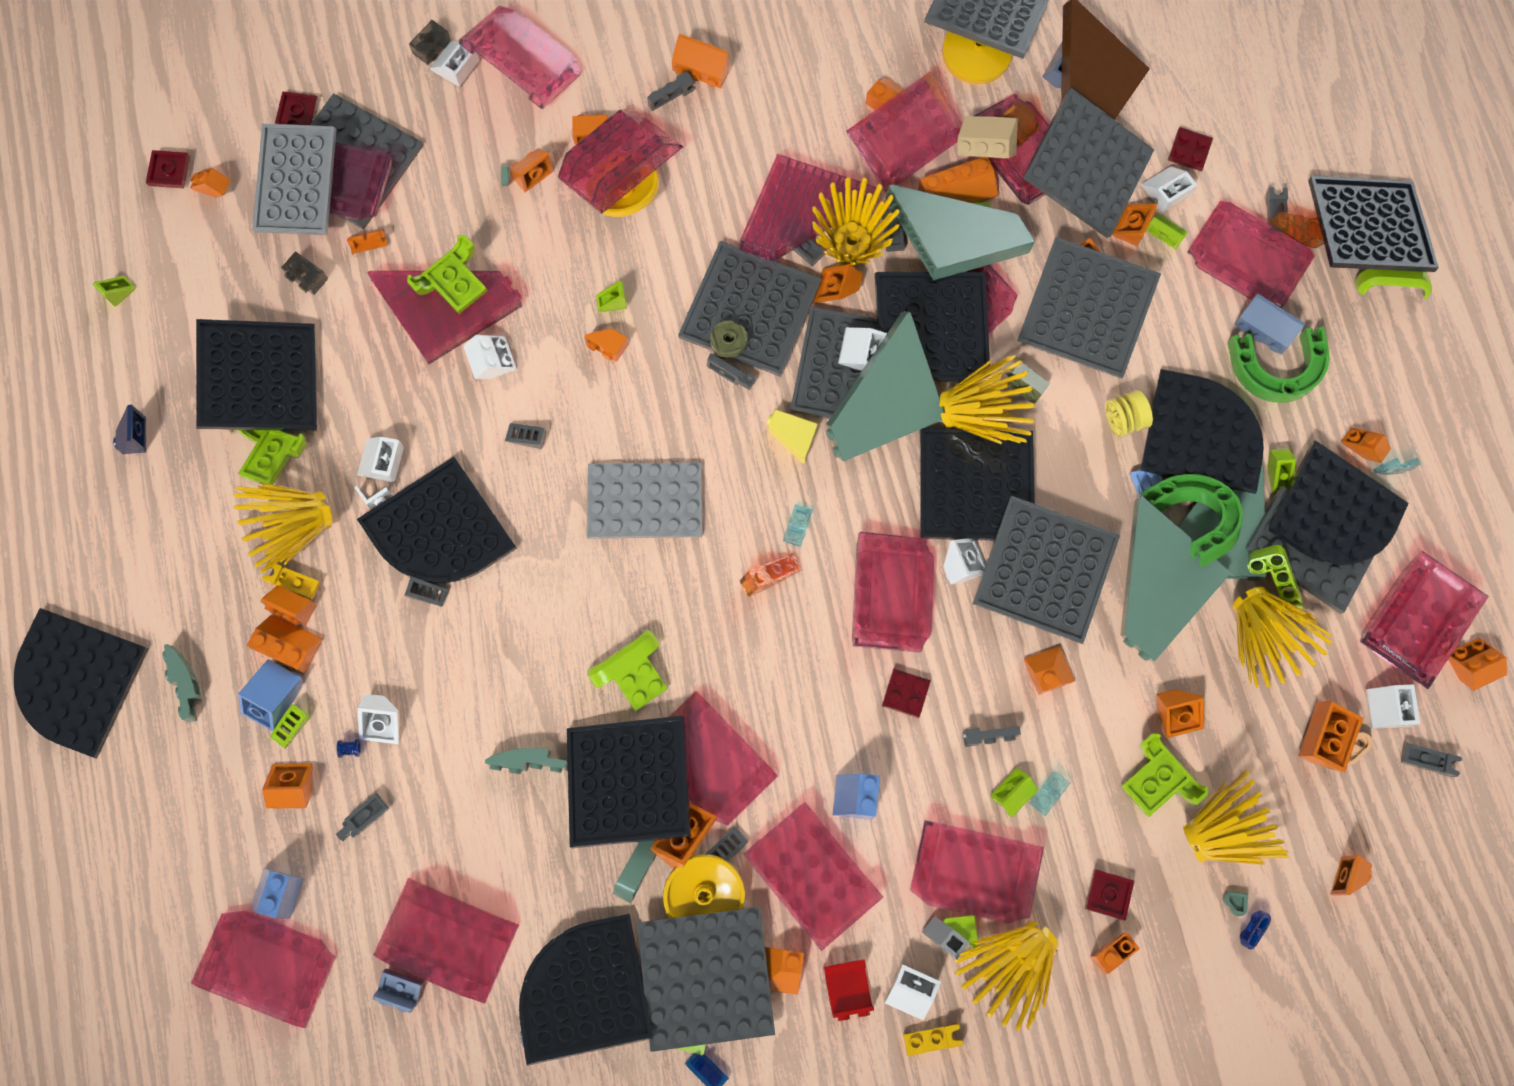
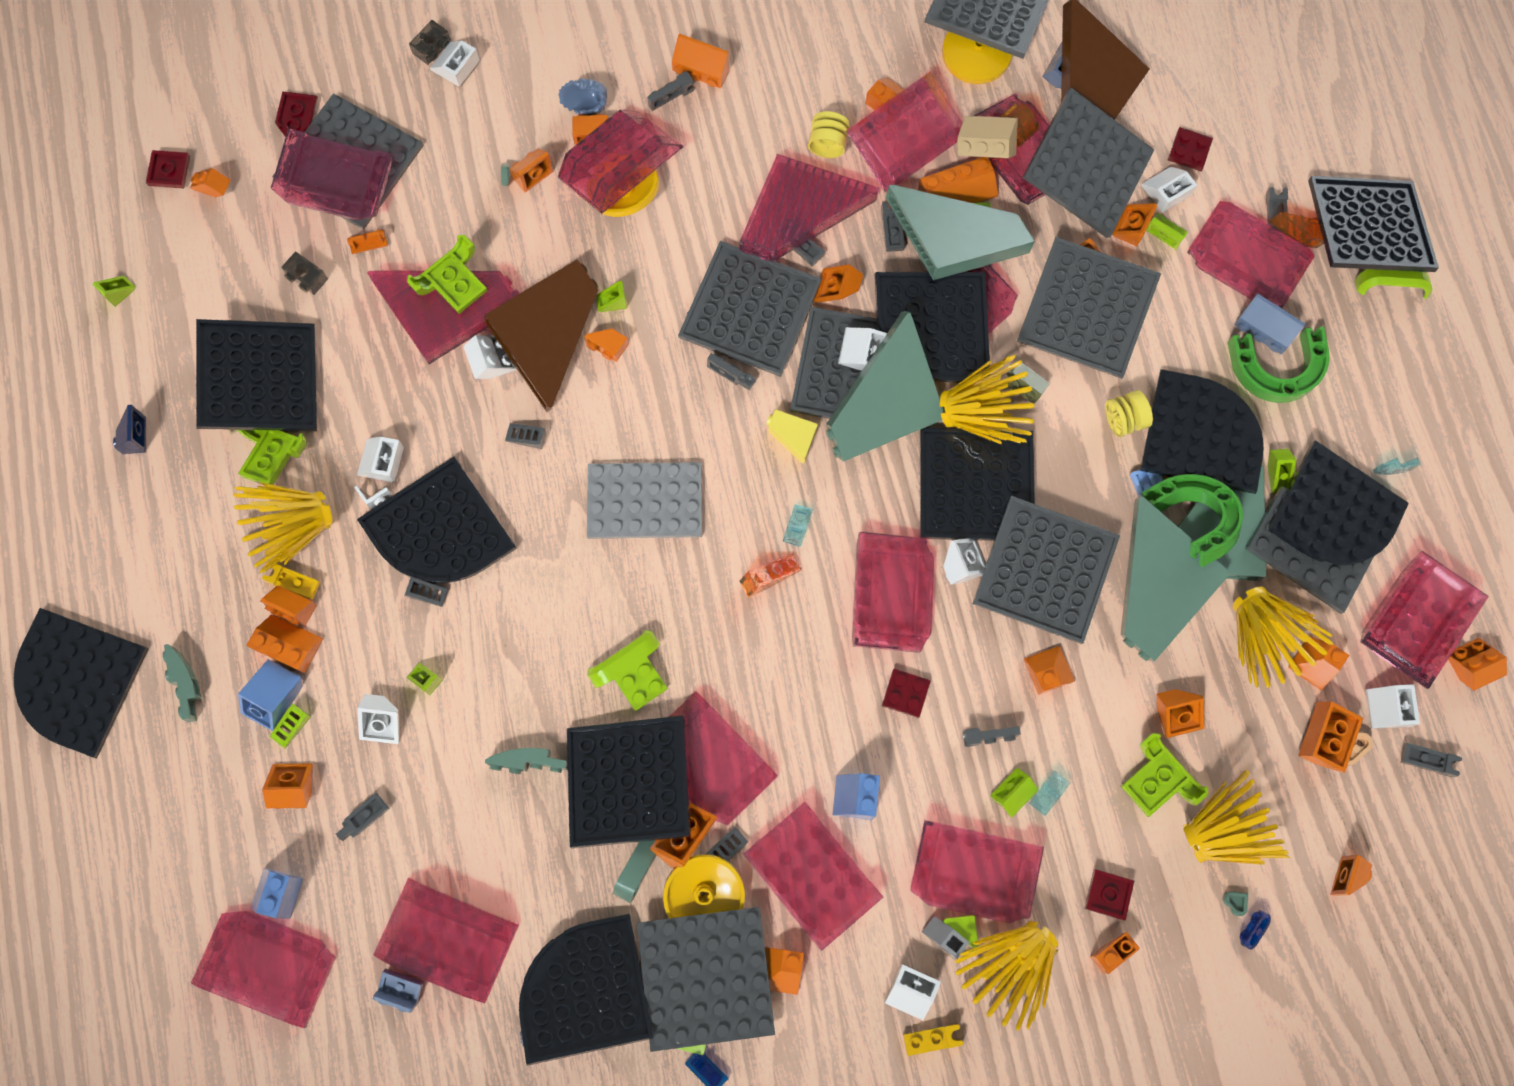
light grey plate [252,124,337,236] -> none
clear blue bush [337,739,361,758] -> none
clear pink slope [459,5,582,109] -> none
olive plate [710,321,747,358] -> none
yellow plant [812,177,899,266] -> none
red panel [823,959,874,1021] -> none
lime beam [1248,545,1304,617] -> none
orange slope [1341,427,1391,463] -> none
none -> lime slope [406,662,443,696]
none -> reddish brown slope [483,259,598,412]
none -> sand blue piece [558,78,607,115]
none -> light yellow wheel [808,111,849,158]
none -> orange slope [1288,636,1350,690]

